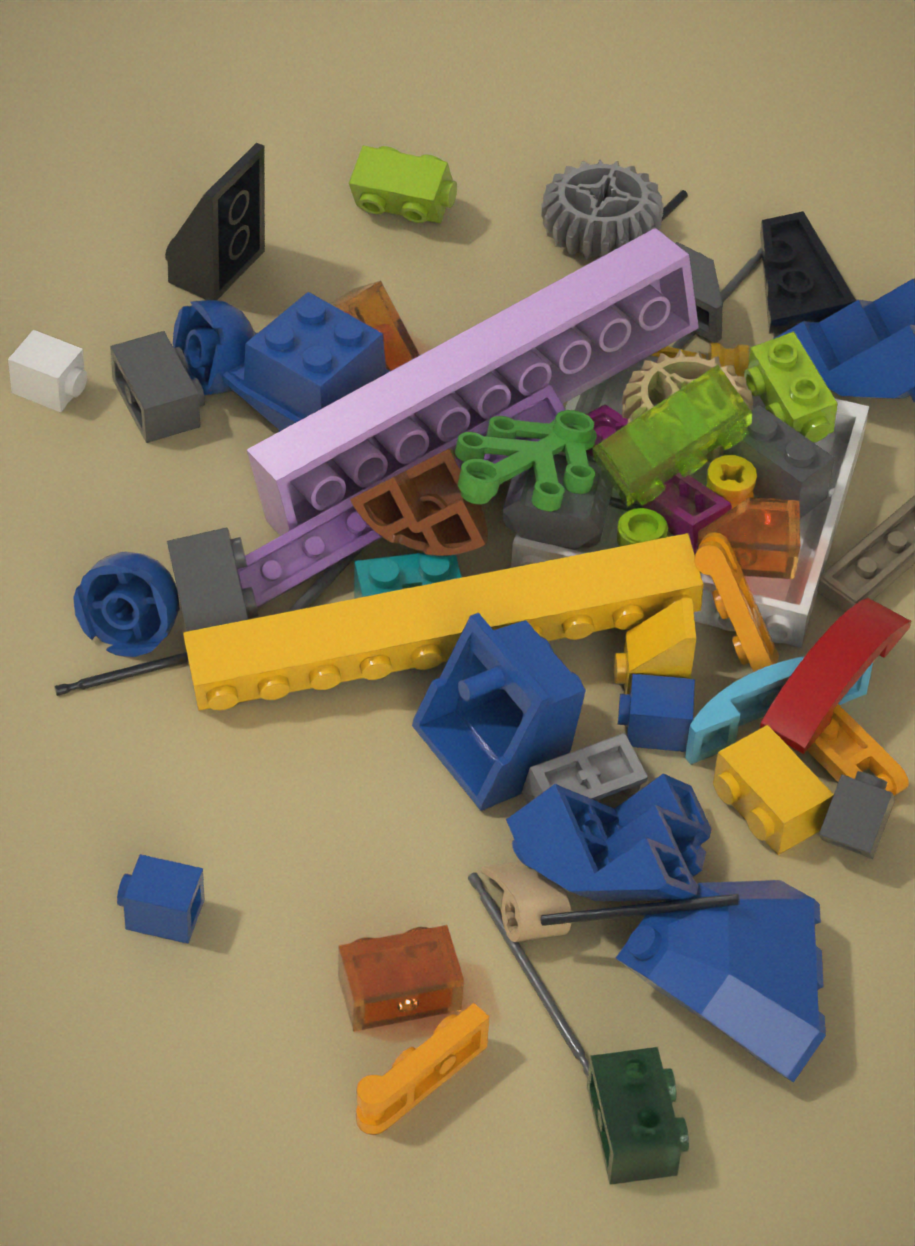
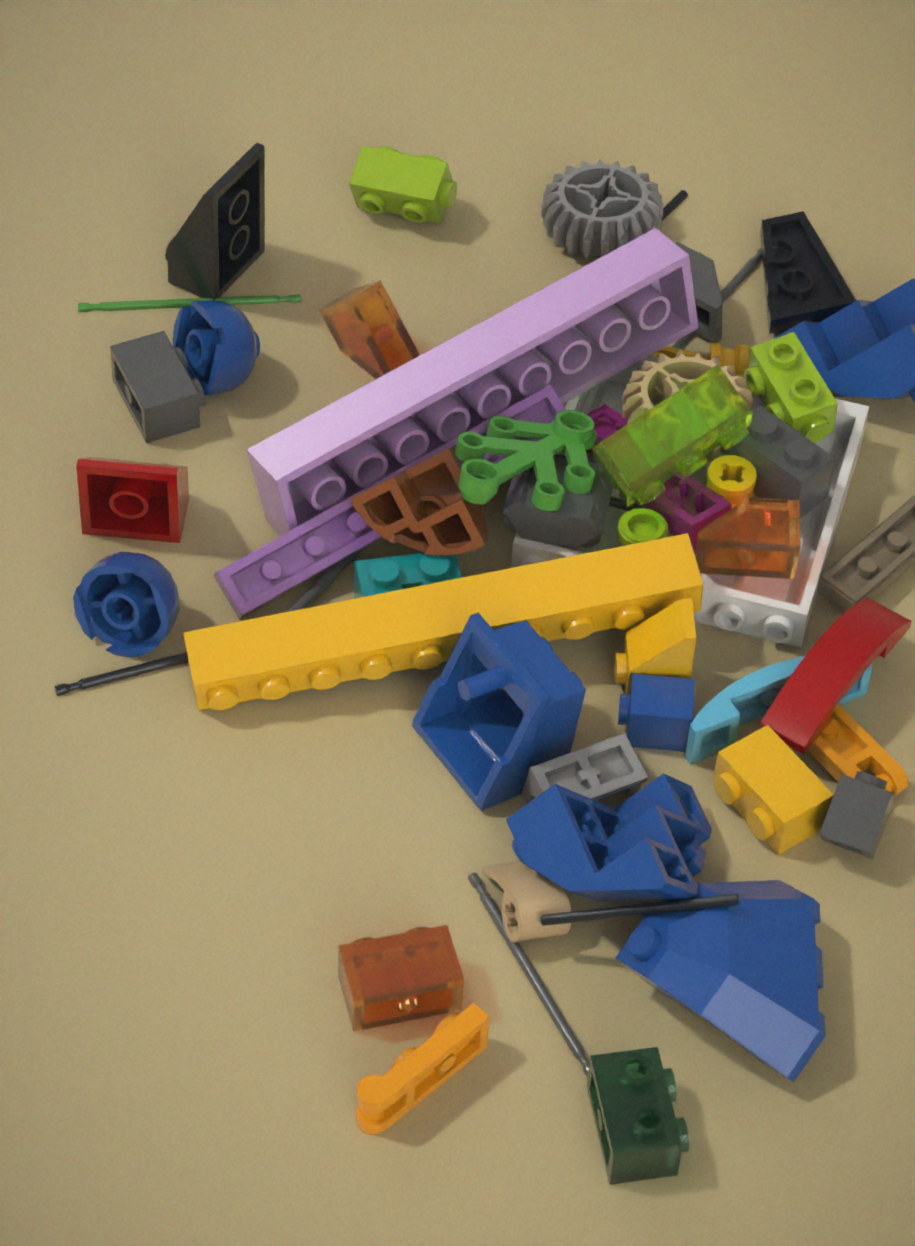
white brick [8,330,87,413] -> none
blue brick [117,854,205,944] -> none
dark grey brick [167,527,259,632] -> none
blue piece [223,292,390,432] -> none
light orange plate [694,532,779,672] -> none
none -> red slope [76,457,189,543]
none -> bright green piece [78,294,301,312]

